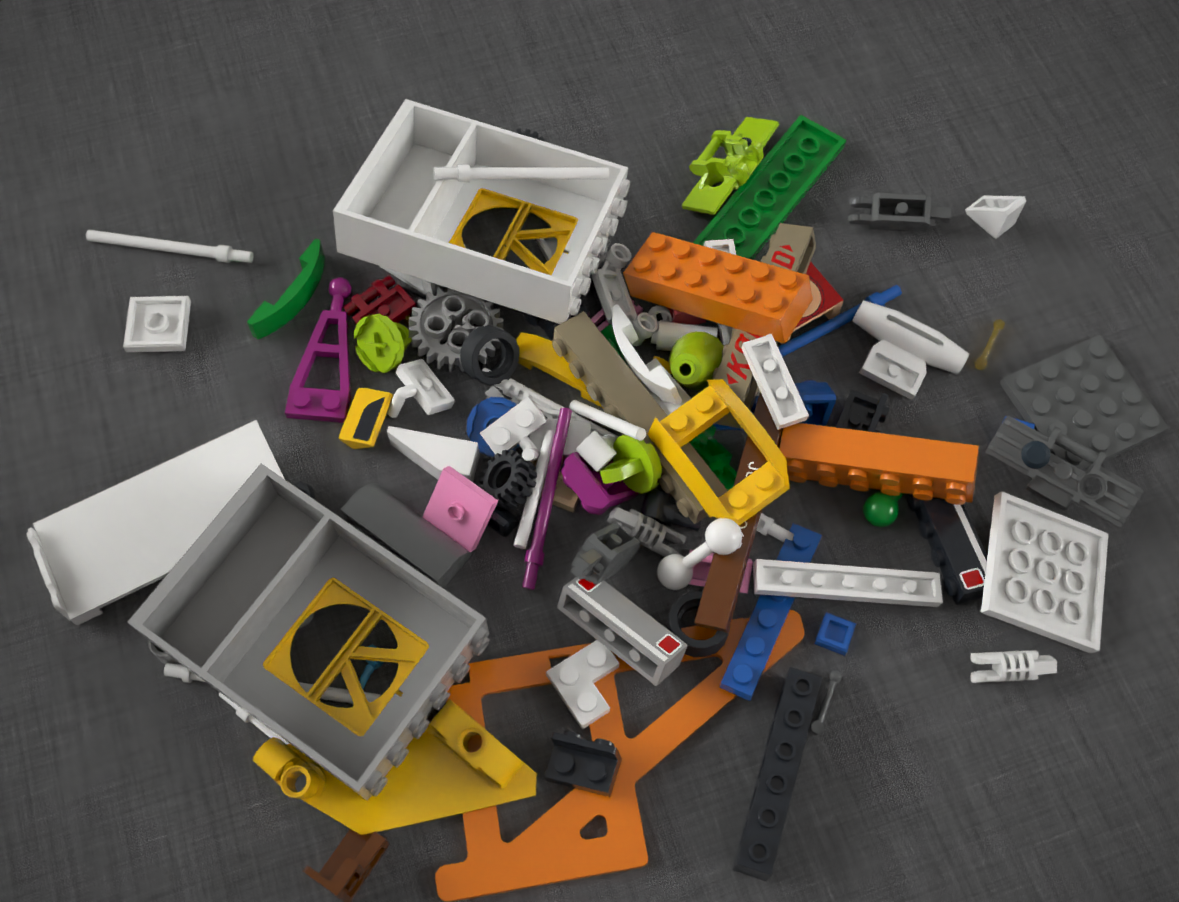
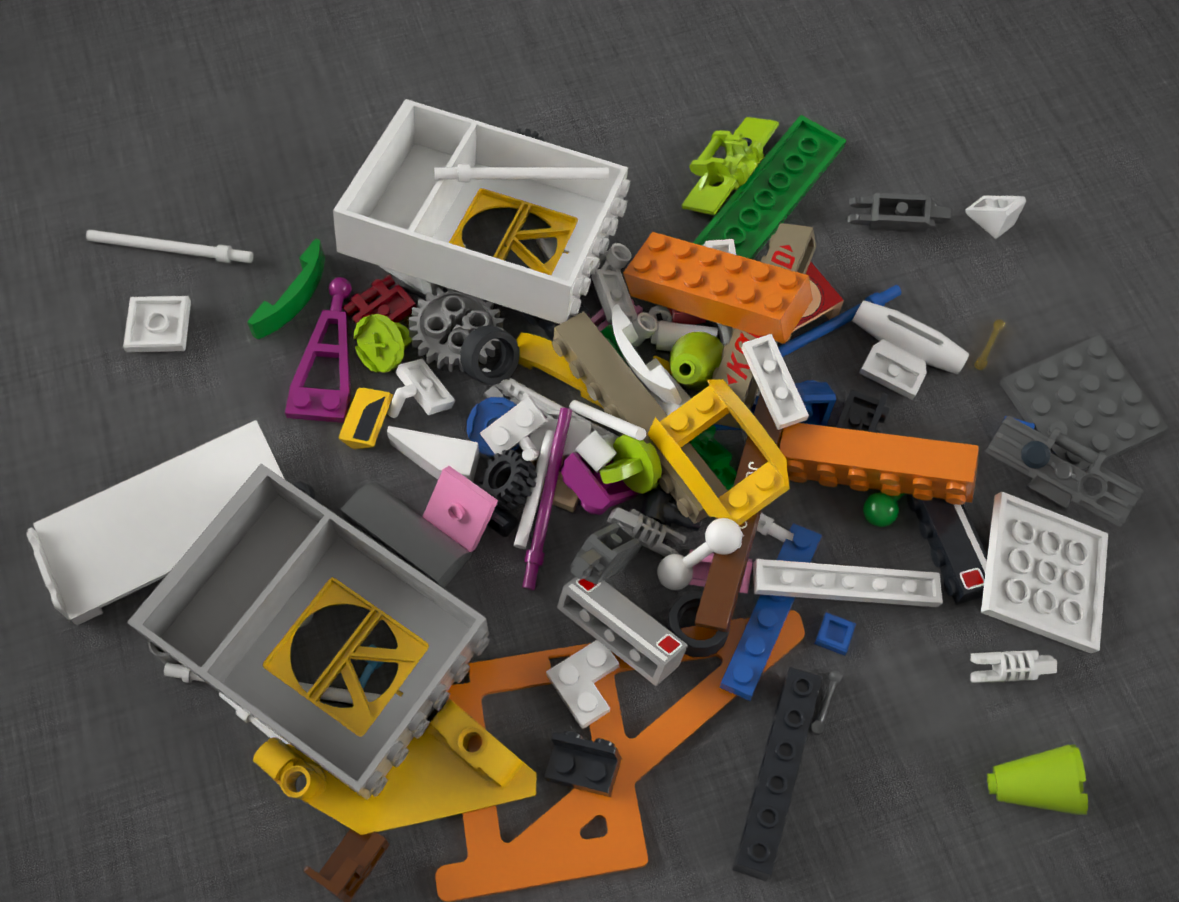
none -> lime cone [987,744,1088,815]

